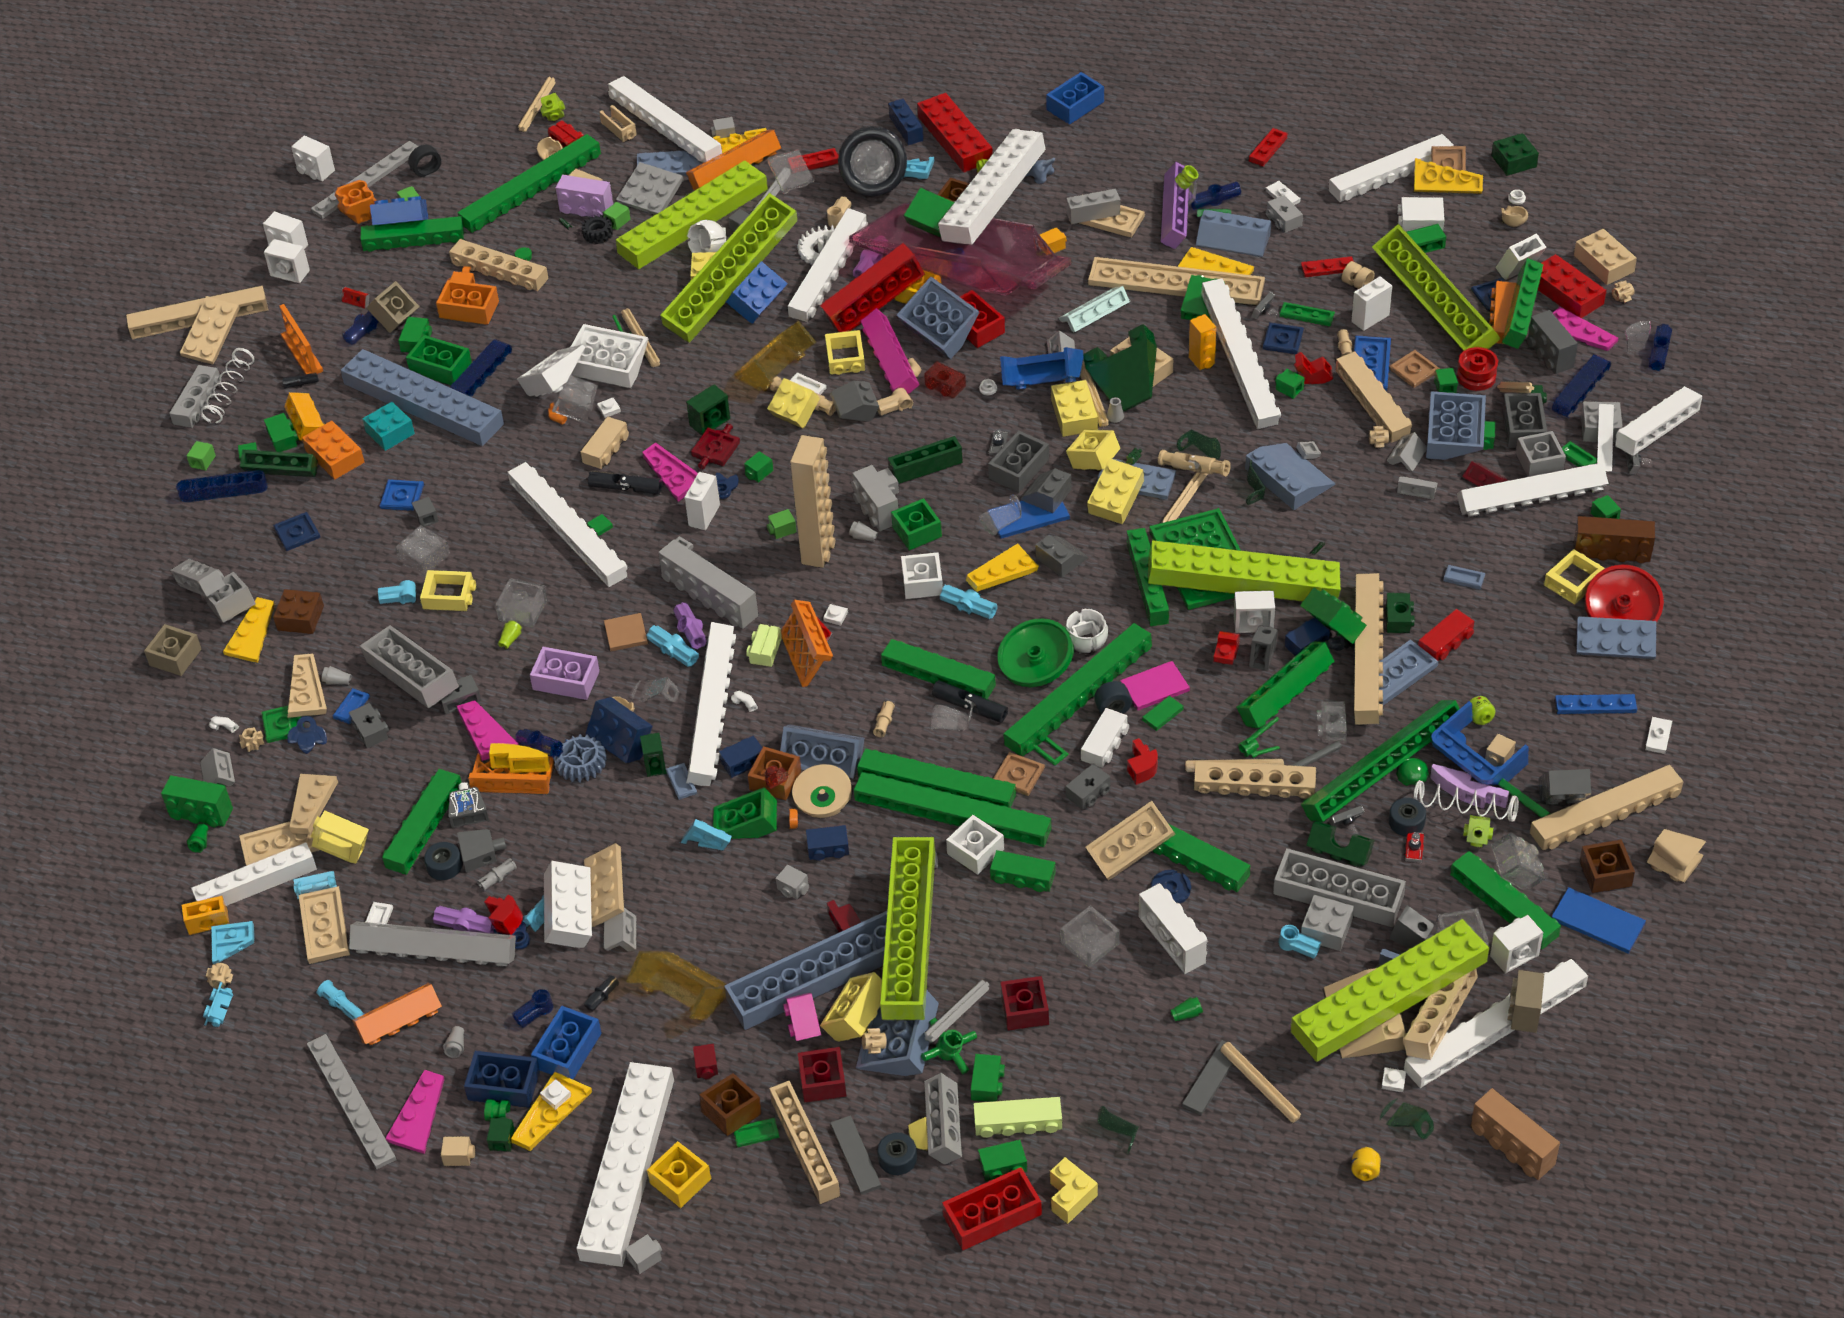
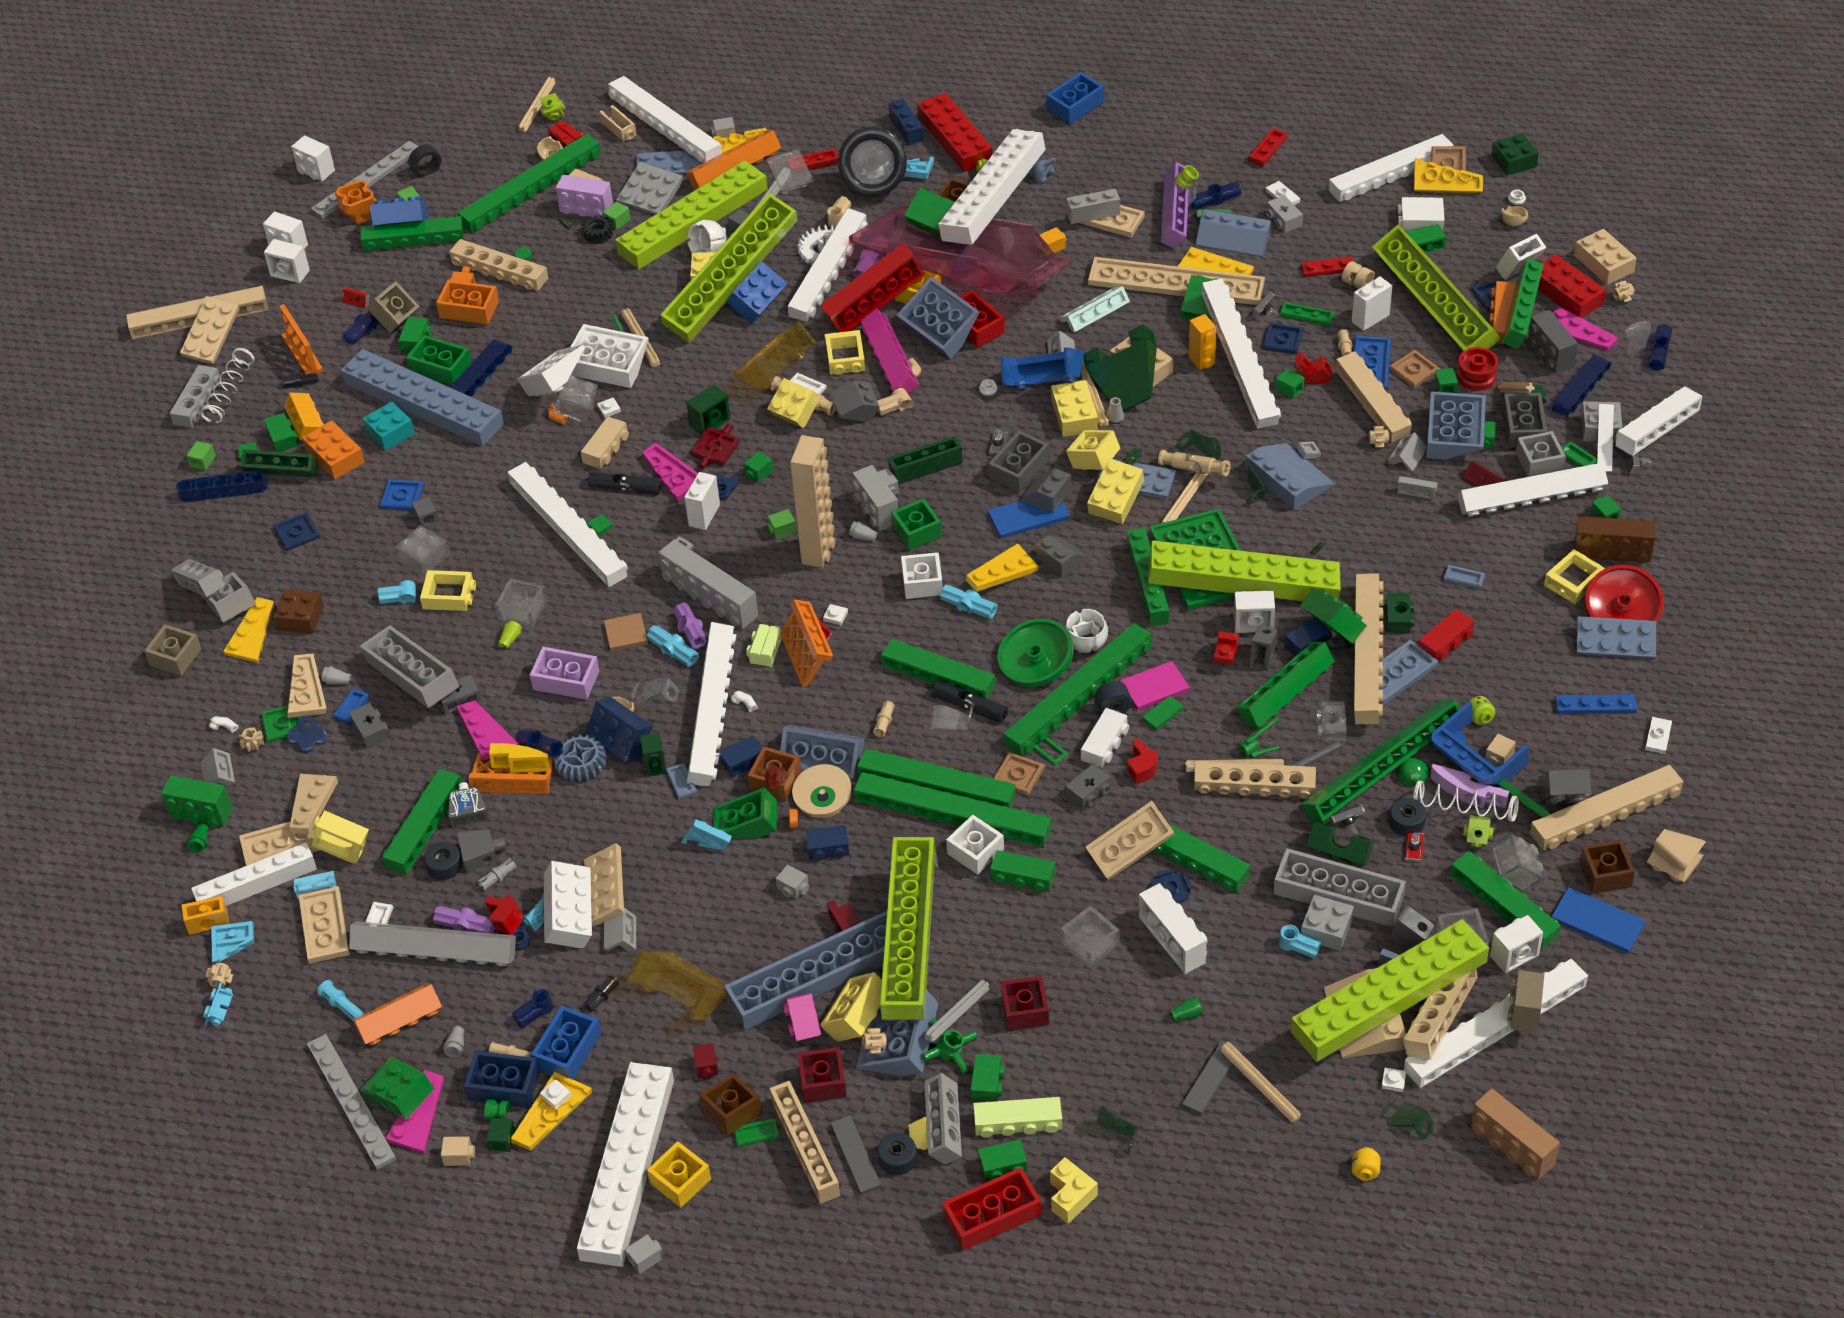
clear red brick [924,361,966,399] -> none
clear piece [979,494,1021,535] -> none
none -> green brick [360,1057,434,1120]
none -> tan pin [489,1042,532,1057]

